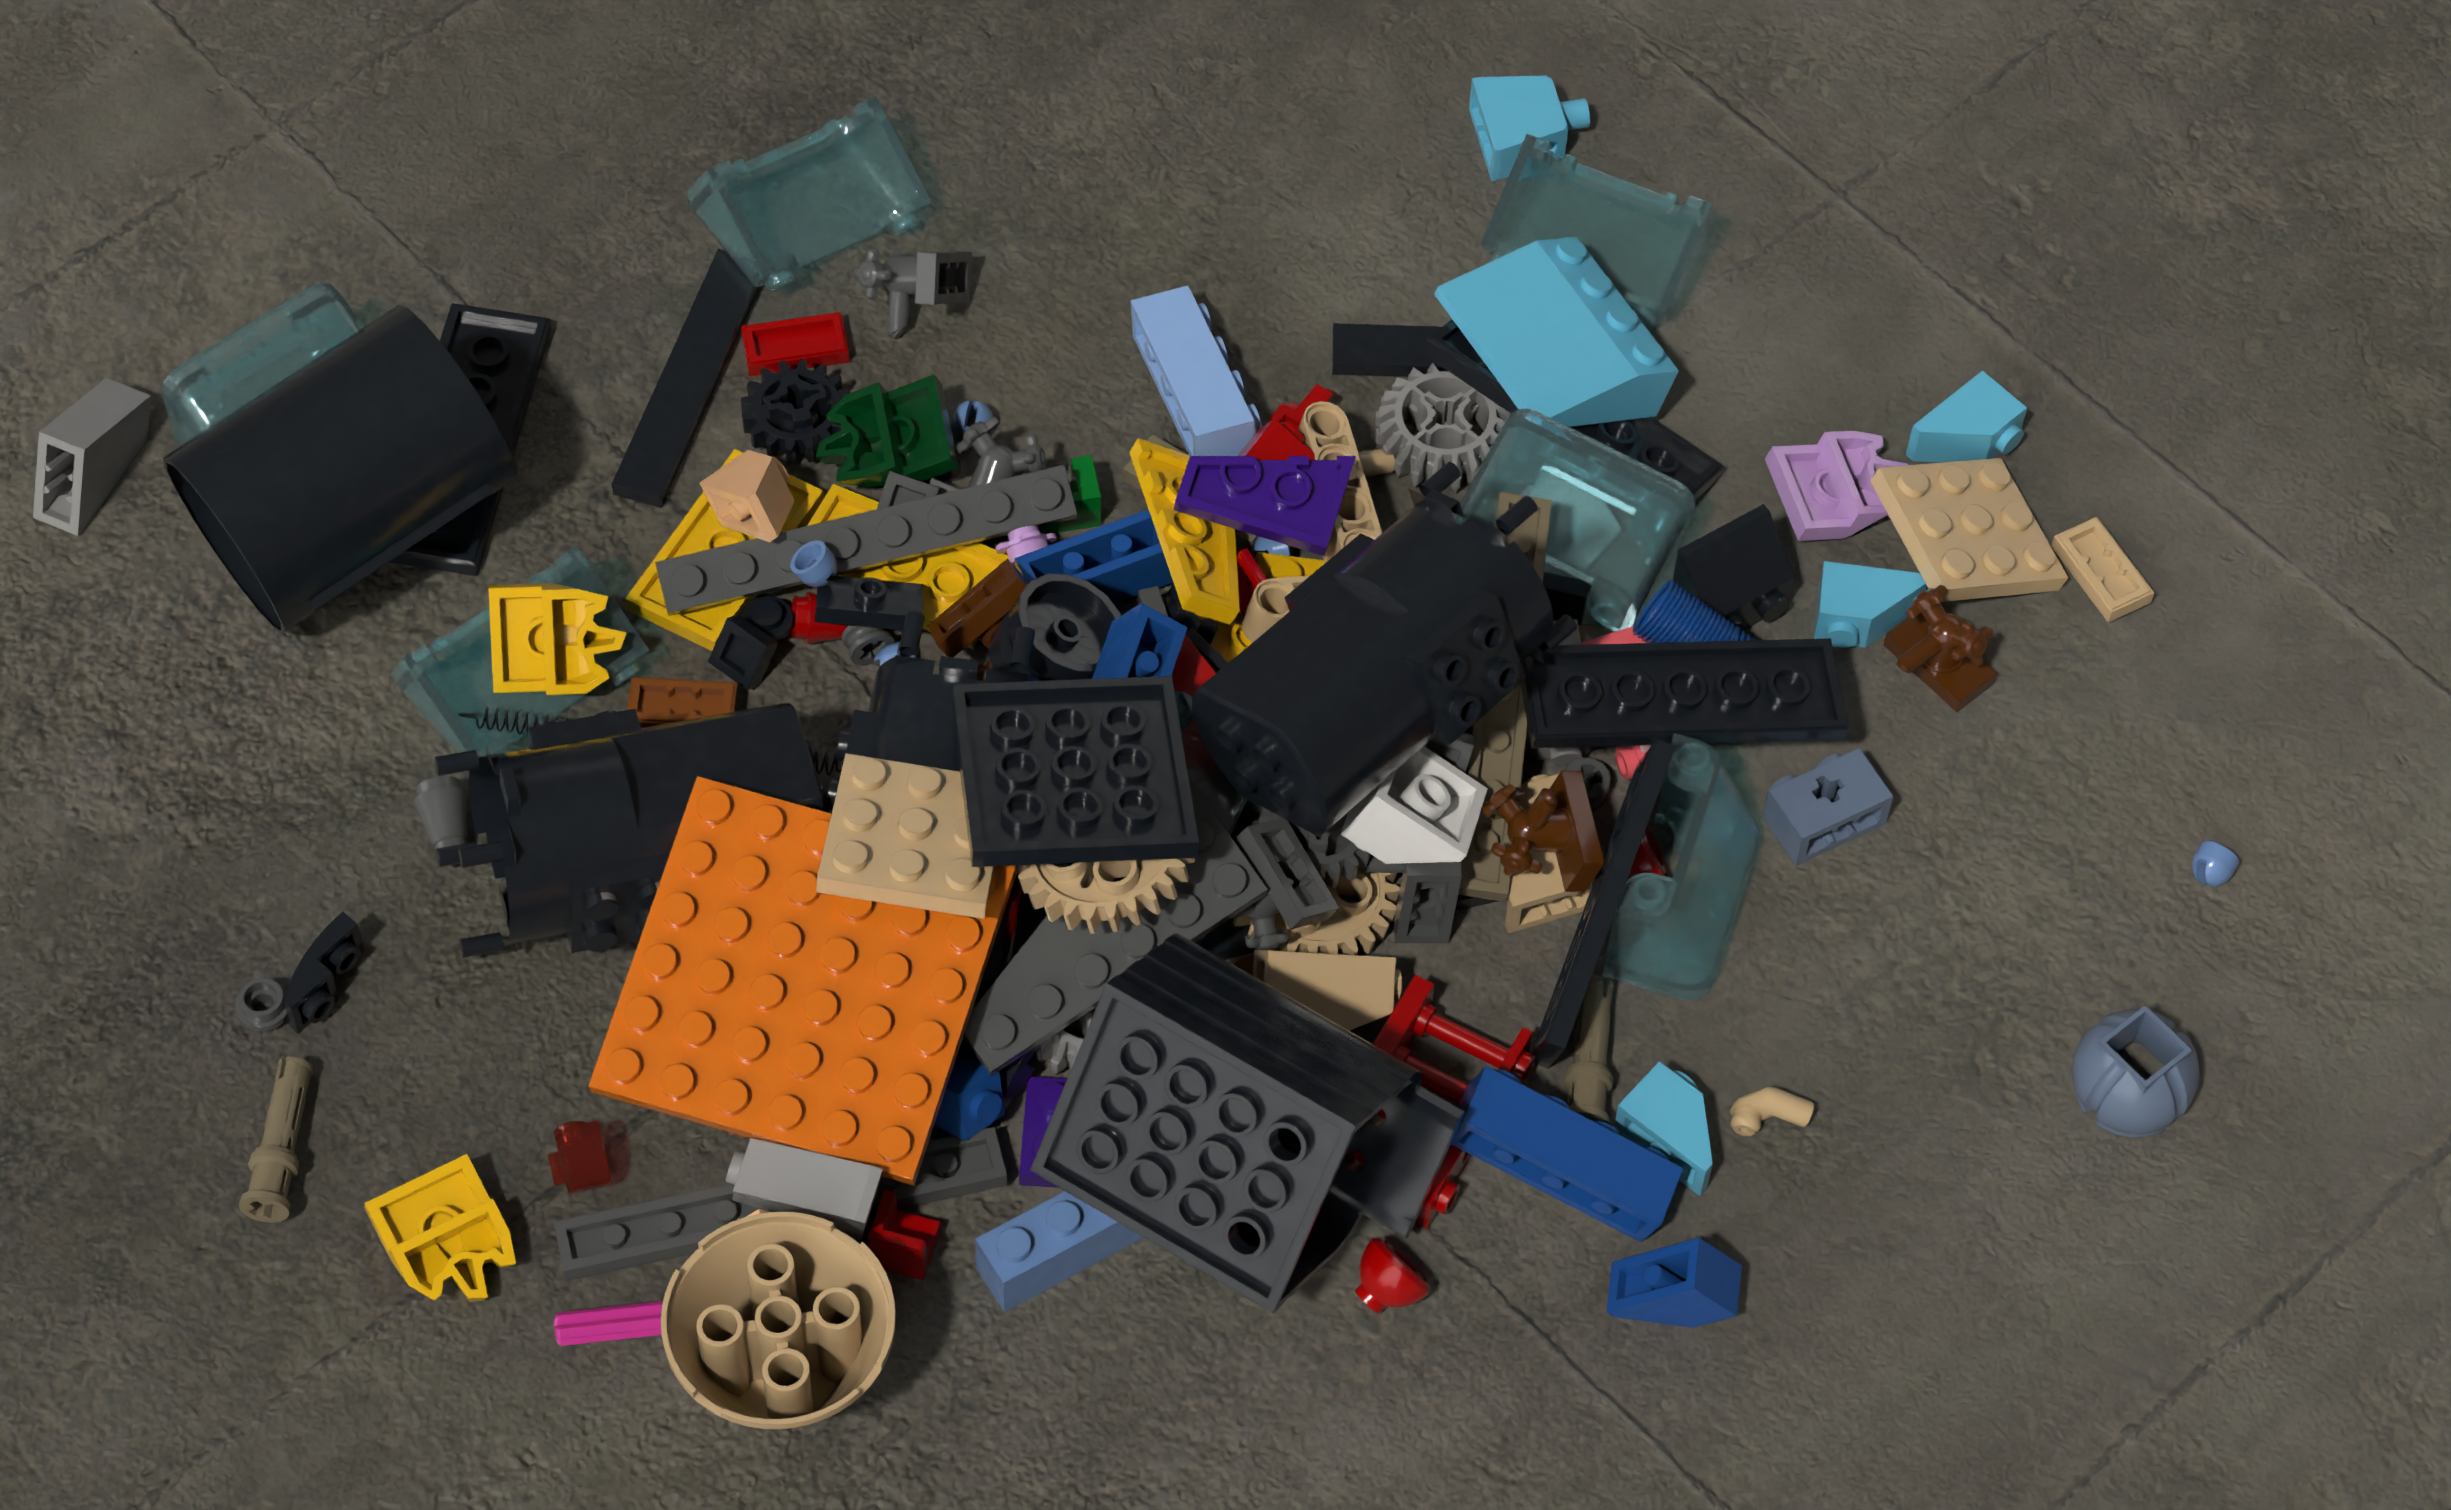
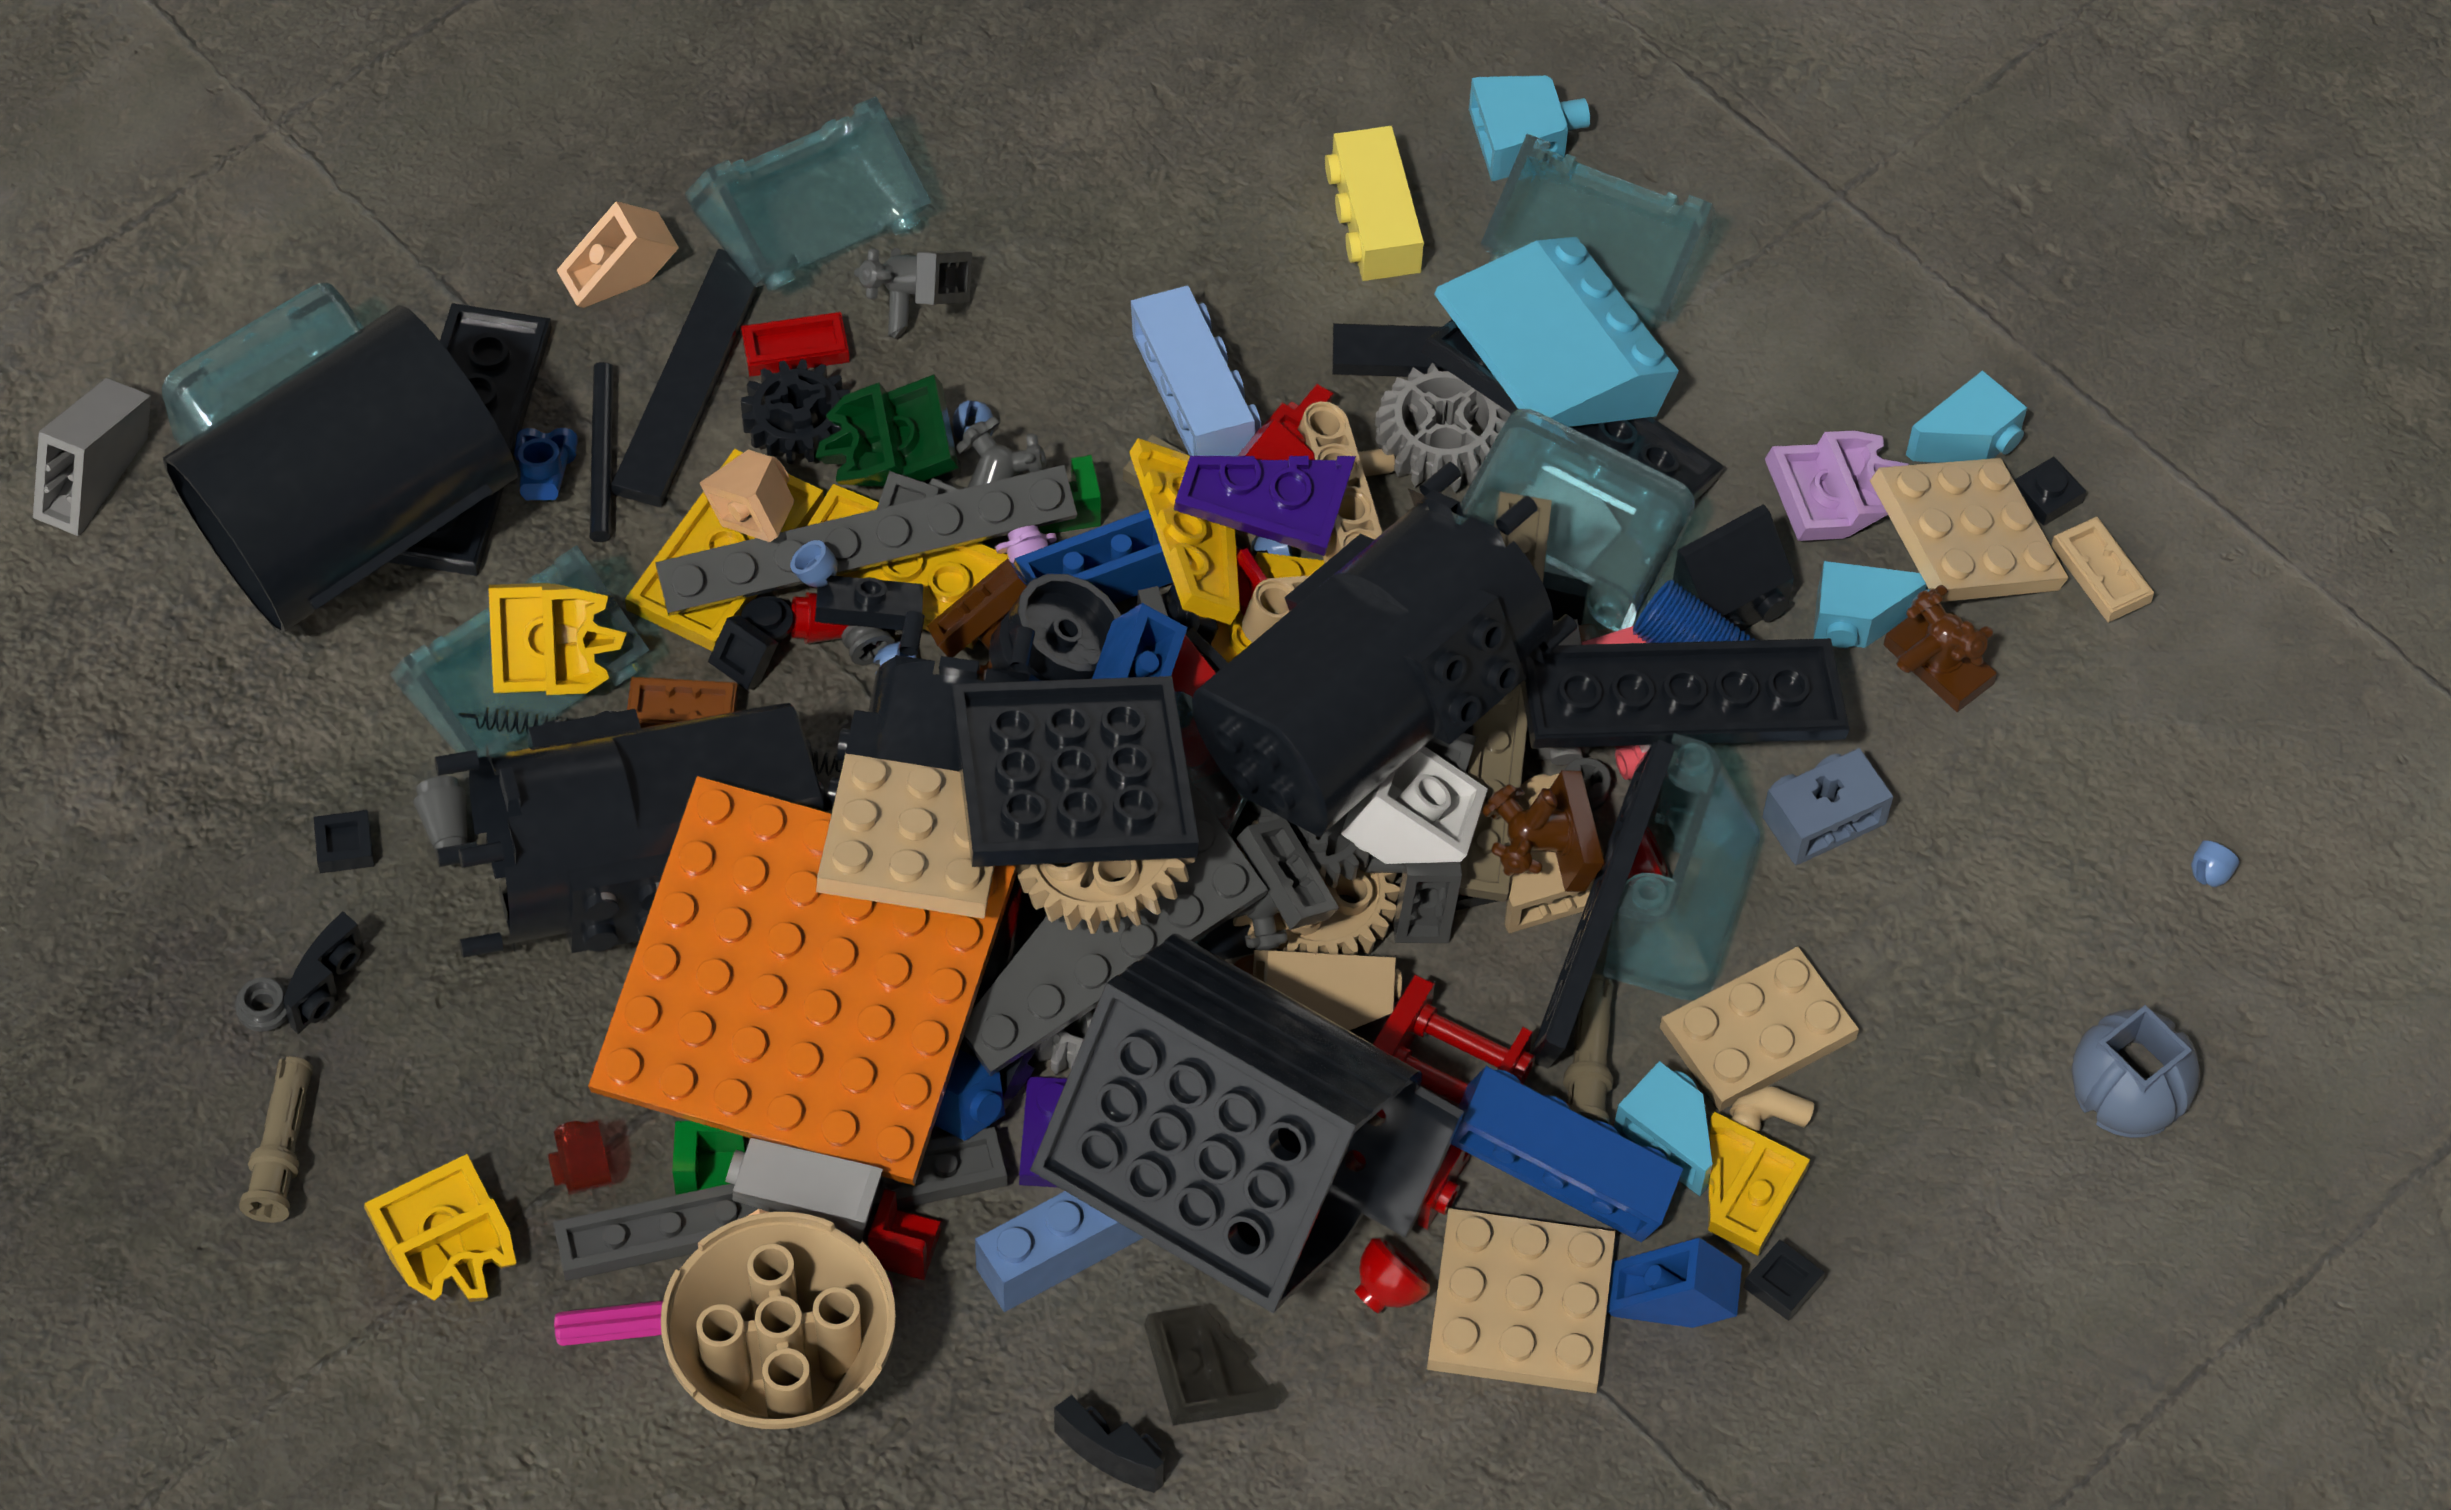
none -> black tile [313,810,374,874]
none -> blue plate [514,428,578,500]
none -> light nougat slope [557,201,679,308]
none -> black bar [589,362,614,542]
none -> green panel [672,1121,746,1195]
none -> black slope [1054,1394,1165,1493]
none -> clear smoke wing [1144,1305,1282,1426]
none -> light yellow brick [1325,126,1424,281]
none -> tan plate [1427,1208,1616,1394]
none -> tan plate [1660,946,1859,1112]
none -> yellow wing [1708,1111,1810,1256]
none -> black plate [1743,1239,1825,1321]
none -> black plate [2014,456,2086,526]

